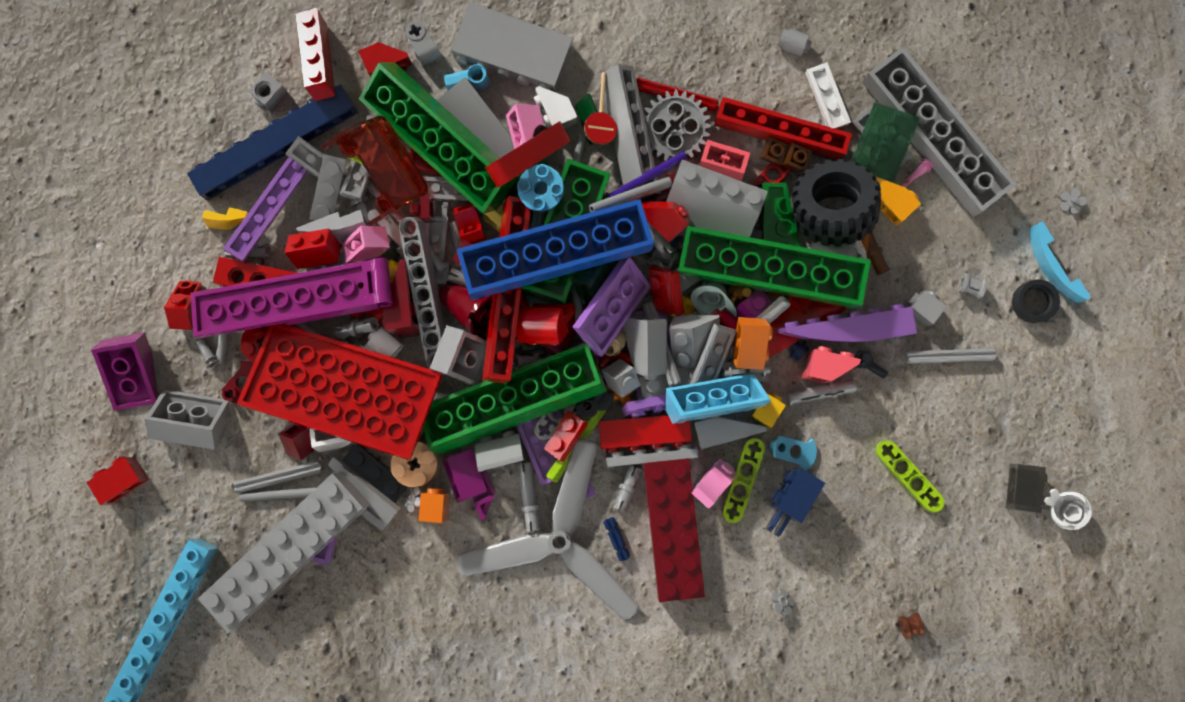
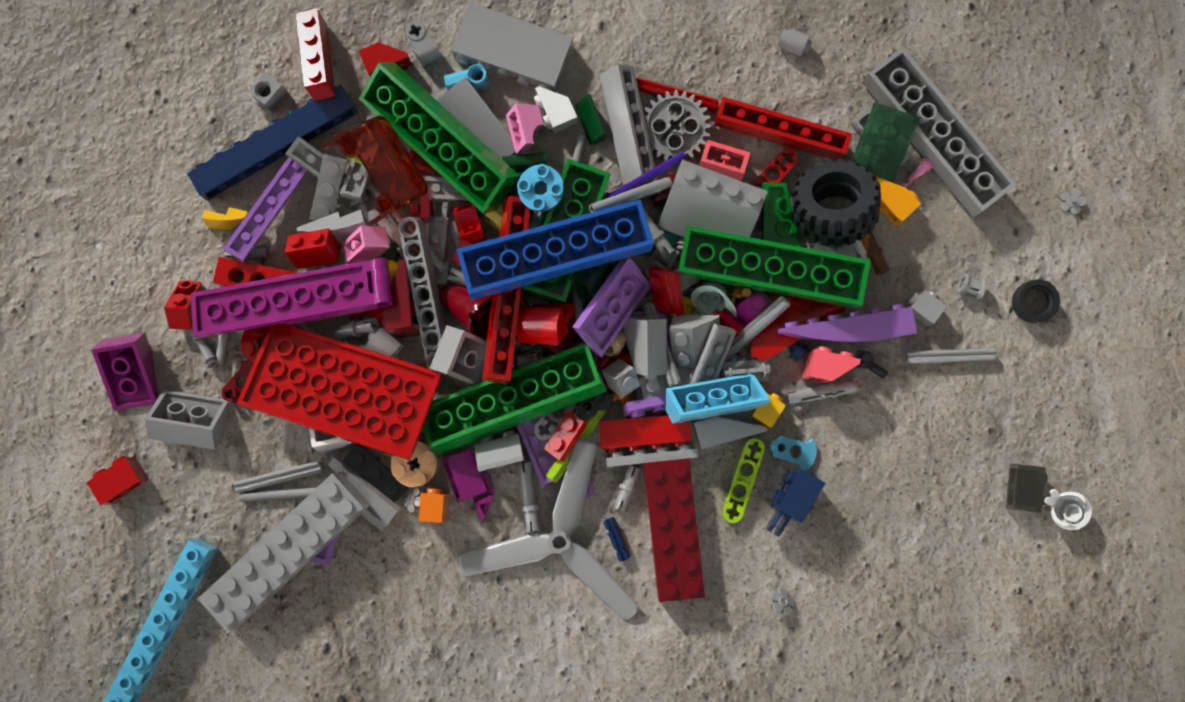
dark red panel [278,423,315,461] -> none
red beam [485,121,572,188] -> none
red piece [584,72,617,145] -> none
red slope [641,201,690,242] -> none
bright pink arch [692,458,737,509] -> none
orange brick [732,317,773,370] -> none
reddish brown slope [760,137,812,172] -> none
white plate [805,63,851,129] -> none
lime beam [875,440,945,512] -> none
copper wheel [898,612,925,640] -> none
medium azure slope [1030,221,1091,303] -> none

